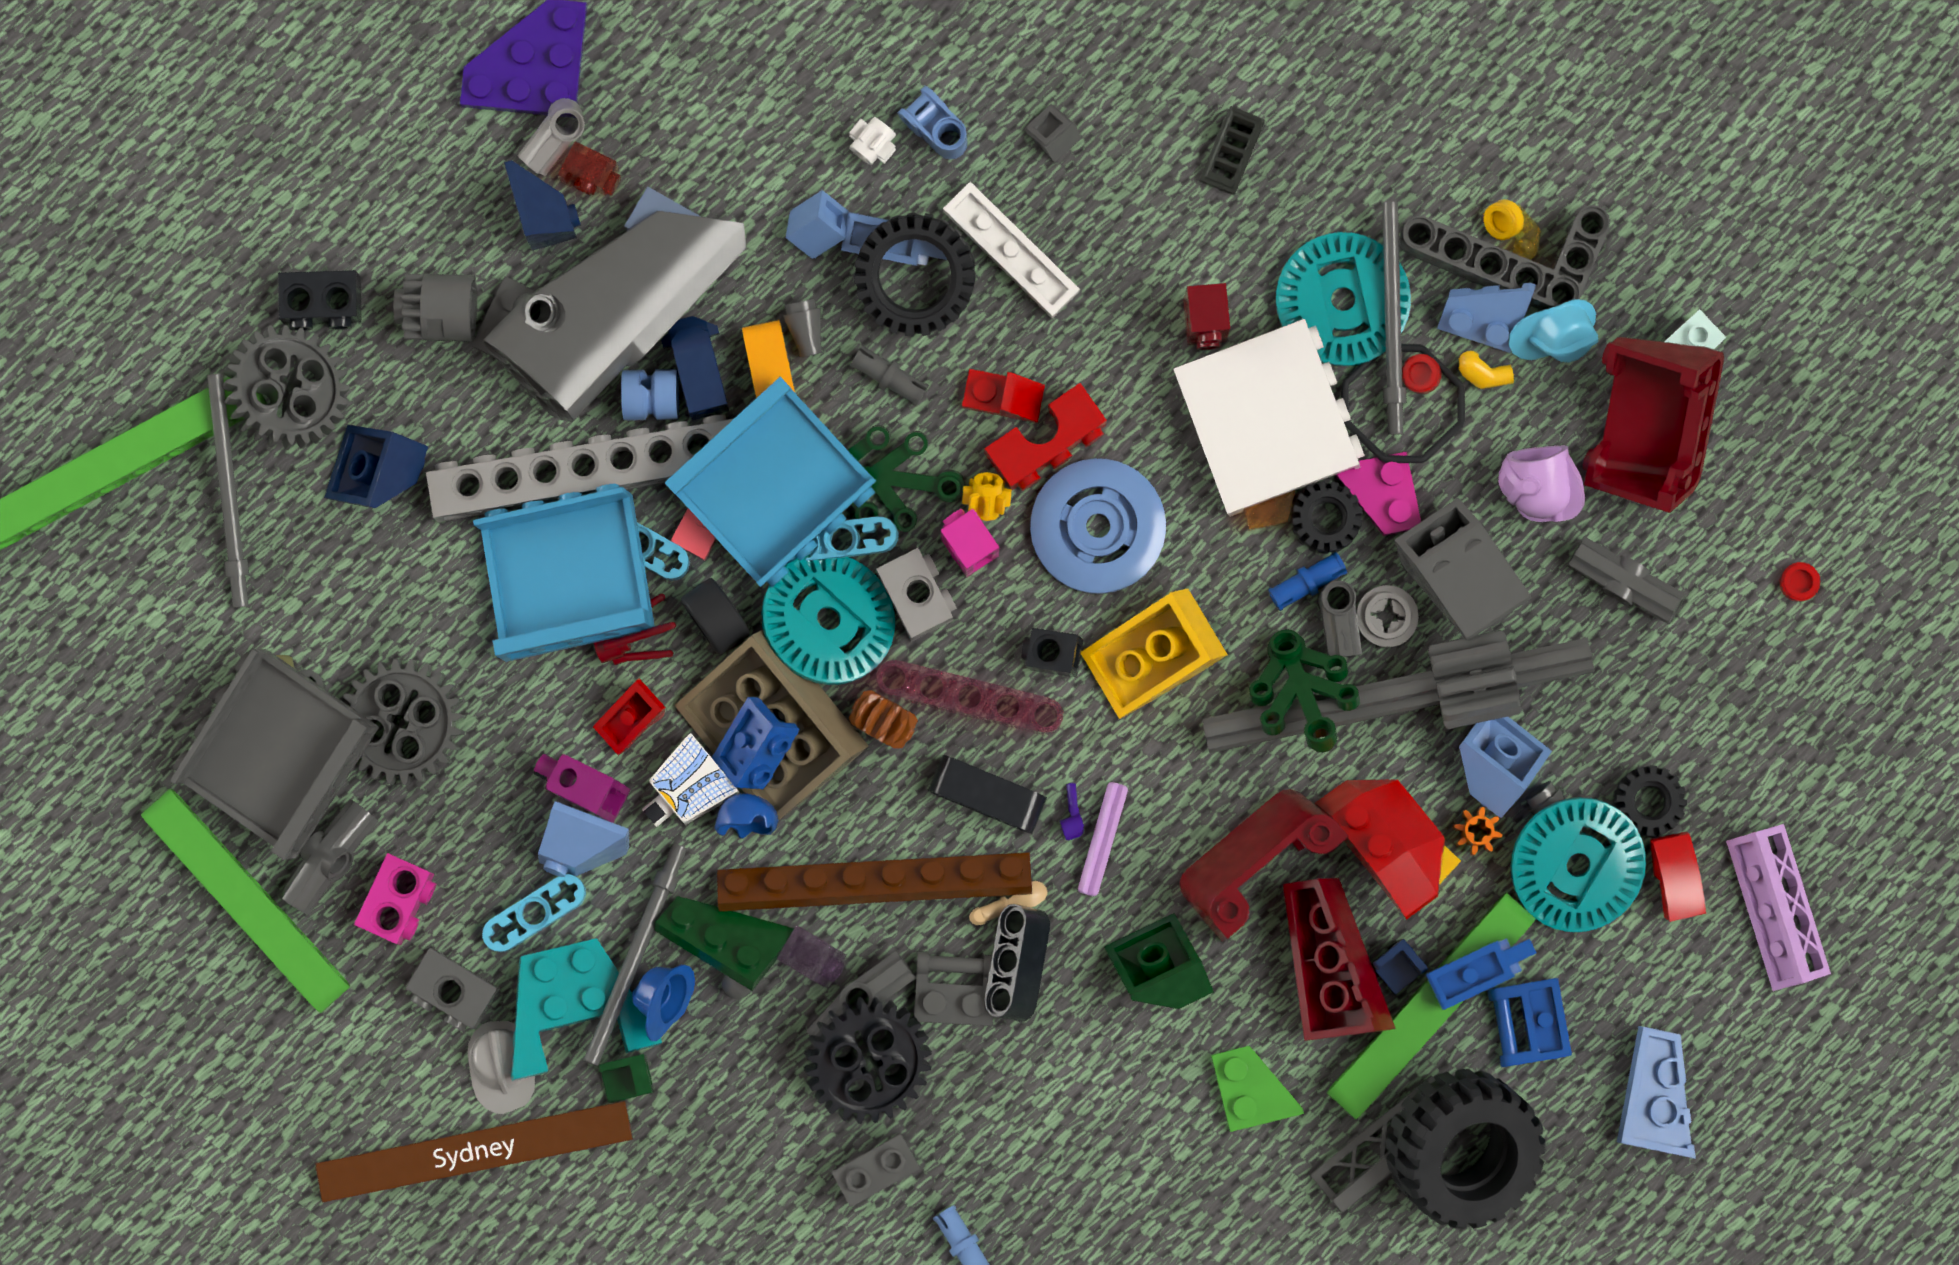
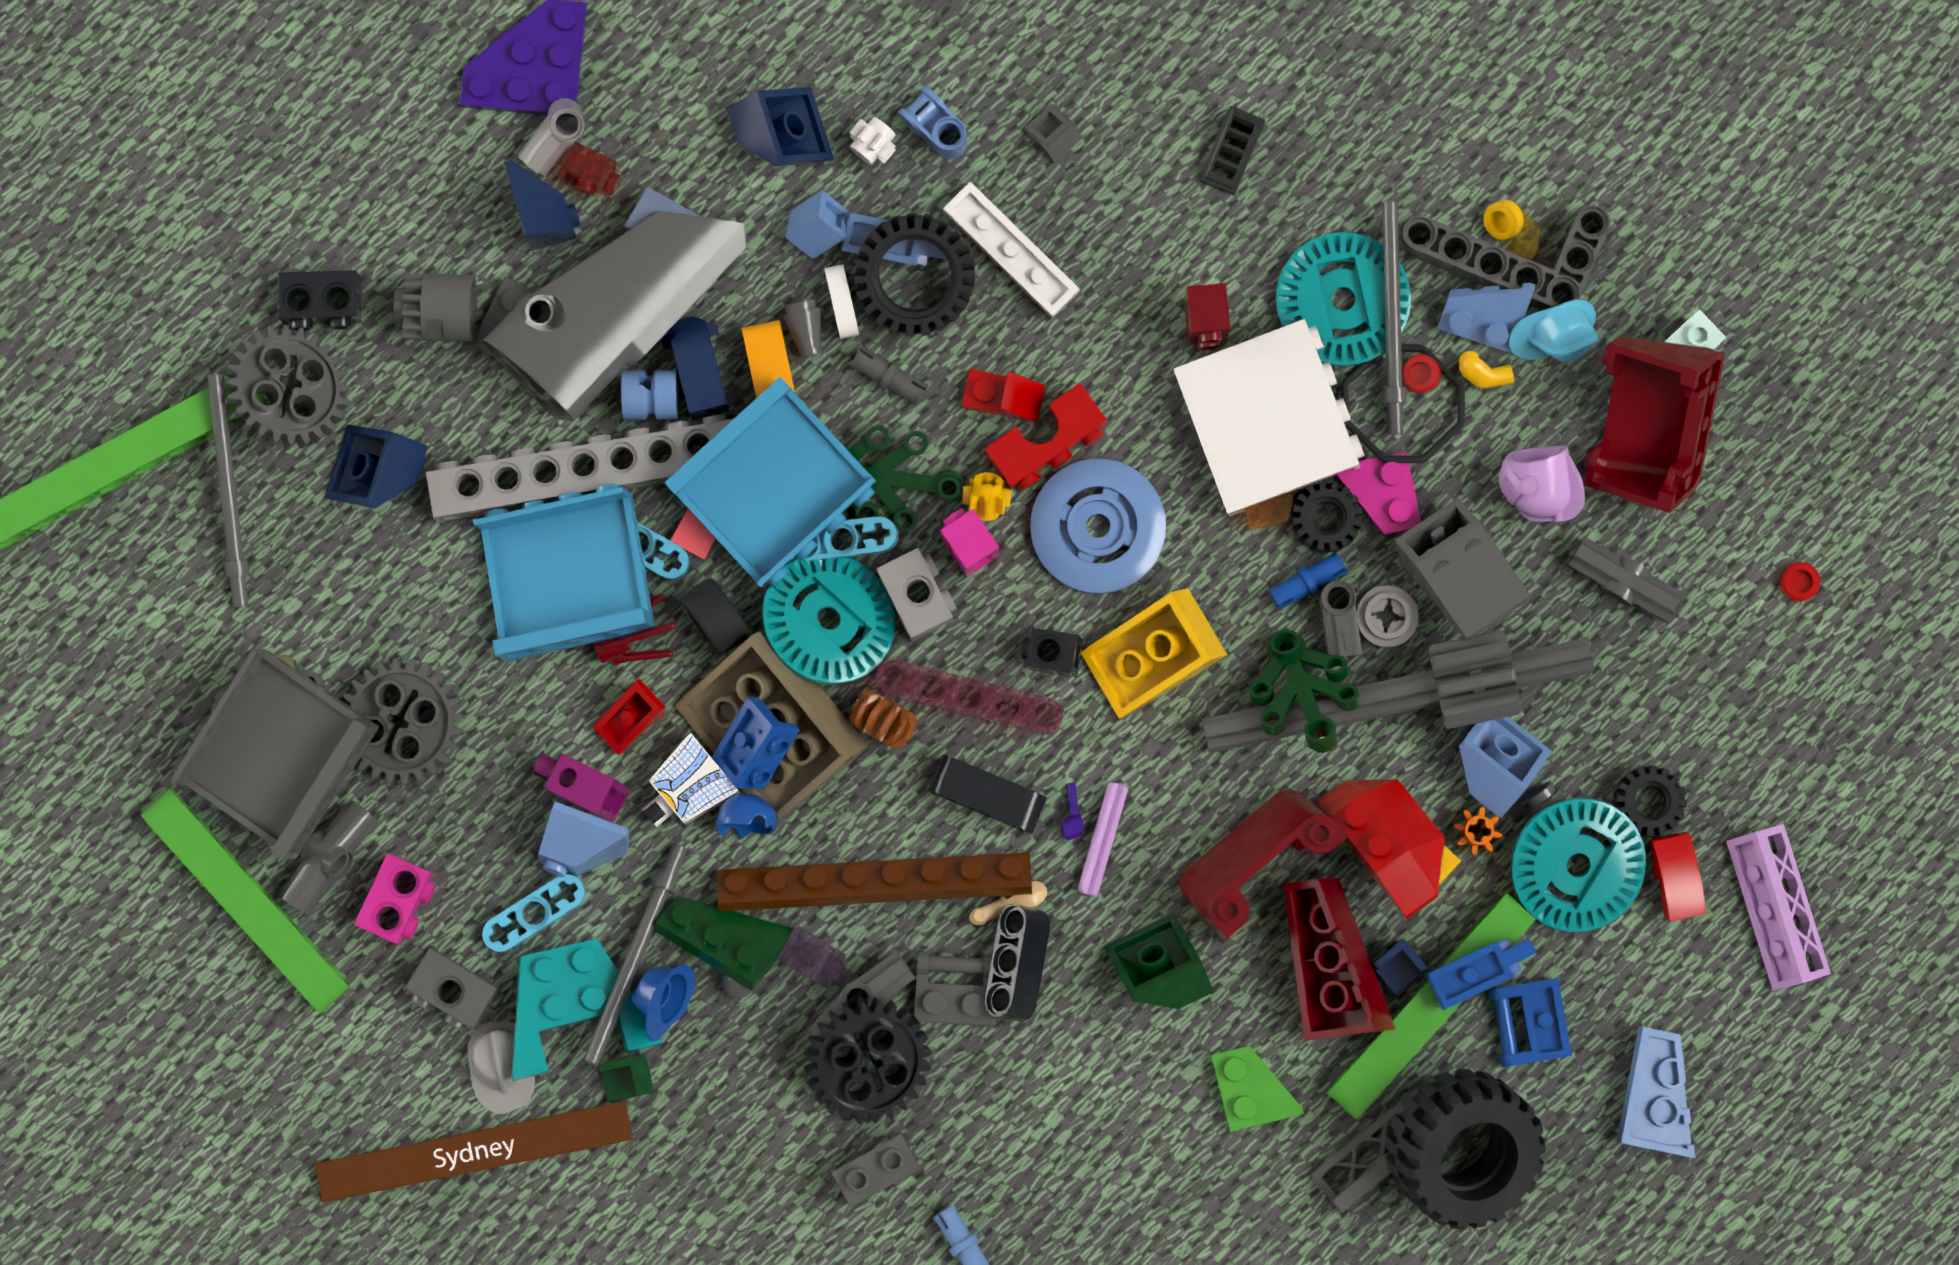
none -> dark blue slope [727,87,834,166]
none -> white beam [824,264,859,339]

